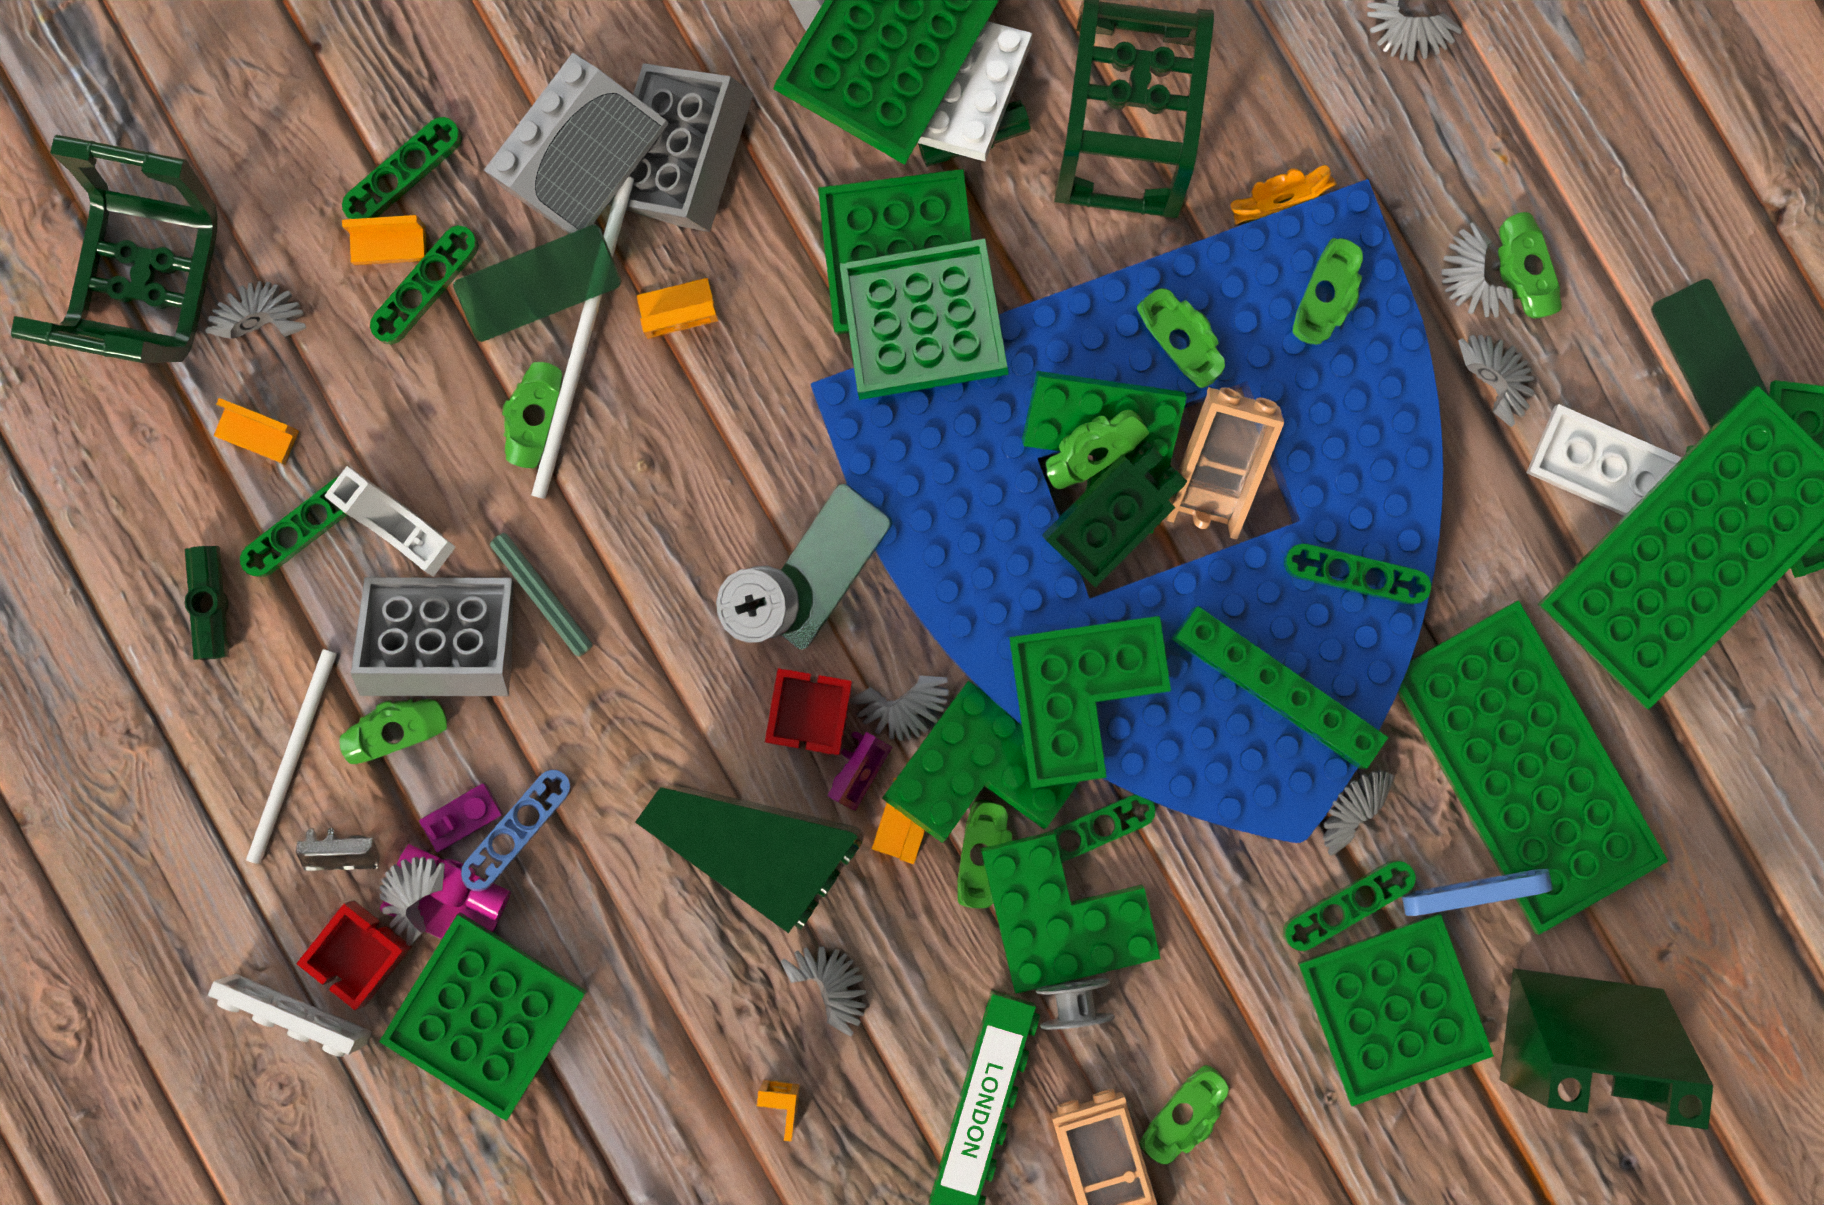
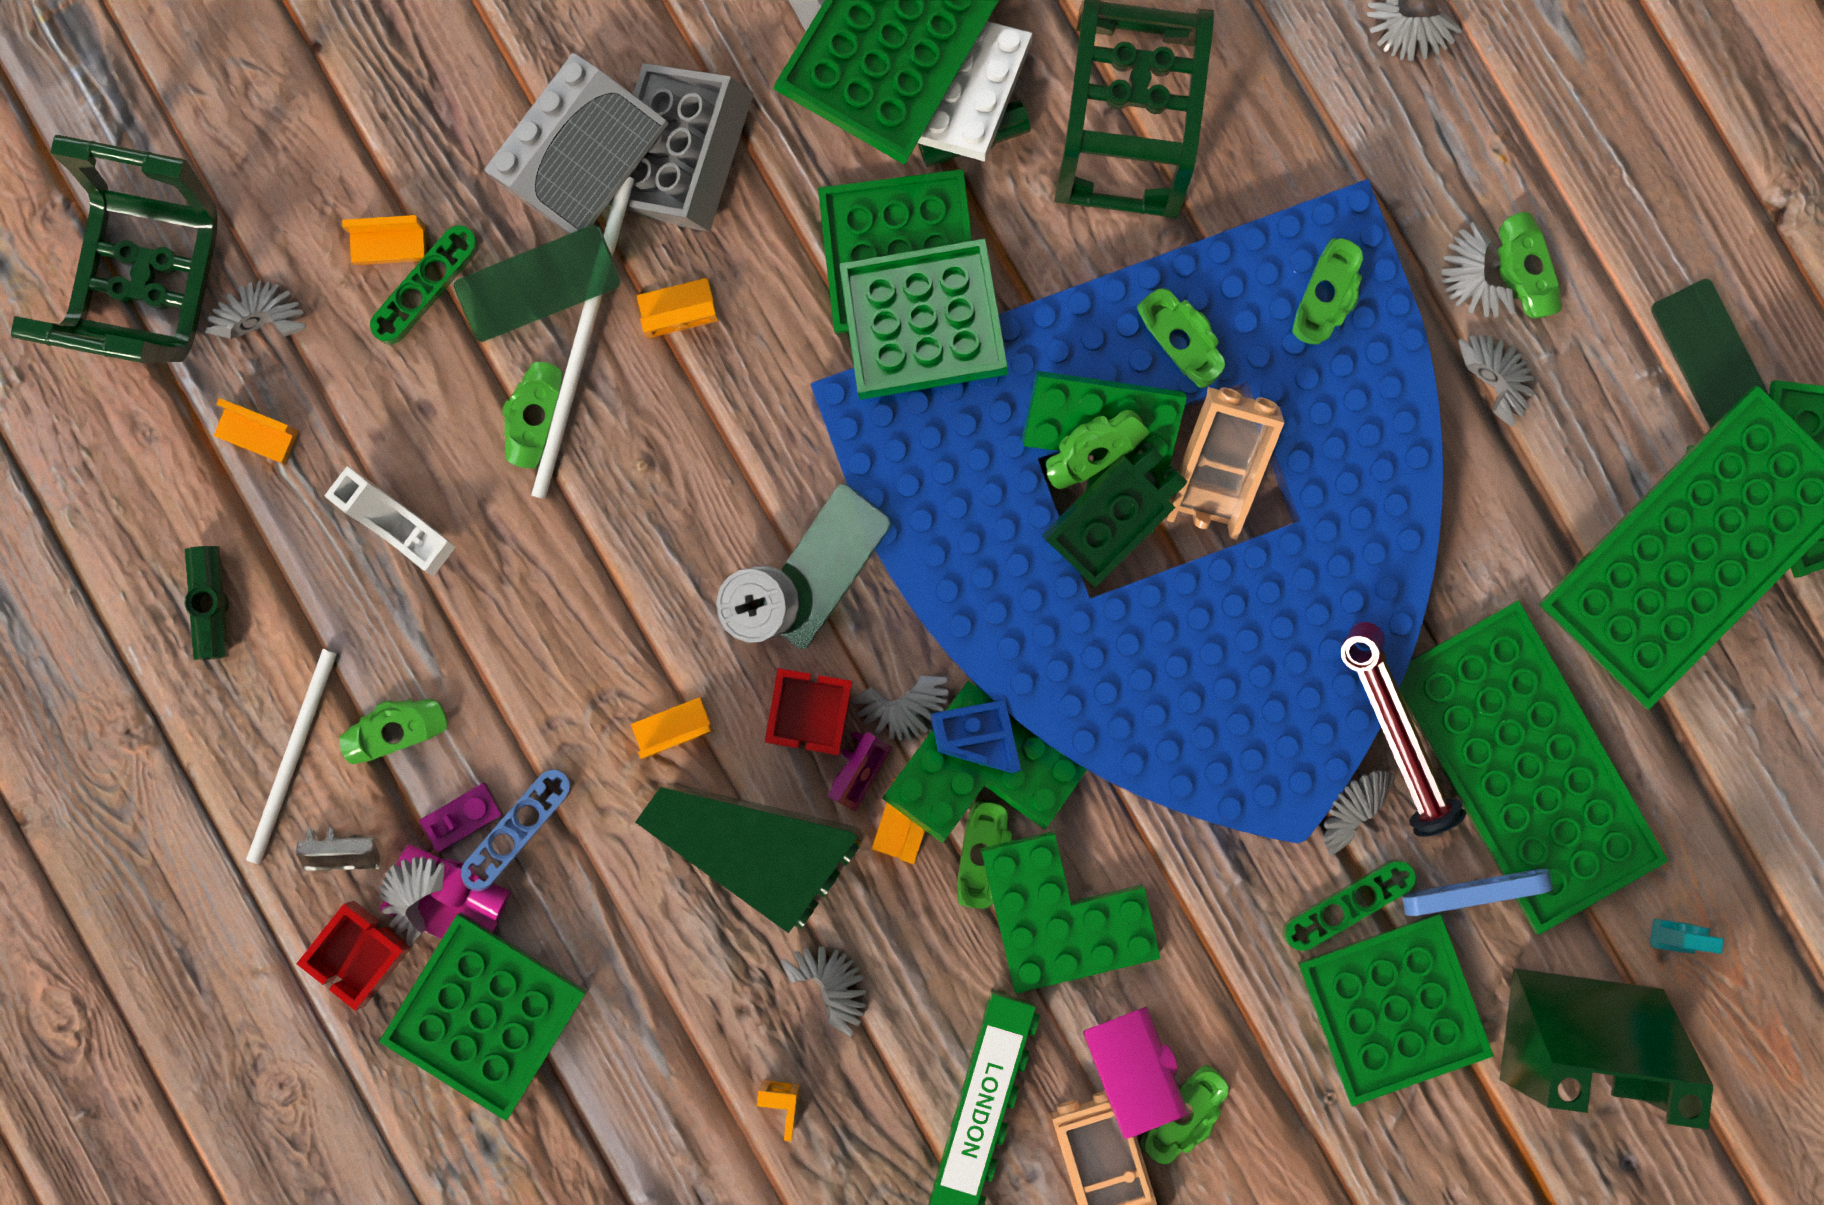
white plate [208,974,372,1057] -> none
green beam [240,476,347,577] -> none
green beam [342,117,462,219] -> none
light grey slope [351,577,513,696] -> none
sand green axle [490,533,593,657] -> none
green plate [1009,616,1171,788] -> none
light grey piece [1035,978,1115,1030] -> none
green beam [1045,794,1156,863] -> none
green brick [1171,606,1389,769] -> none
light orange piece [1230,165,1337,225] -> none
green beam [1284,544,1431,605] -> none
white plate [1526,404,1682,516] -> none
none -> light orange panel [631,697,714,759]
none -> blue wing [930,700,1021,773]
none -> dark pink panel [1083,1007,1189,1139]
none -> piece [1341,622,1466,837]
none -> teal plate [1650,918,1724,954]

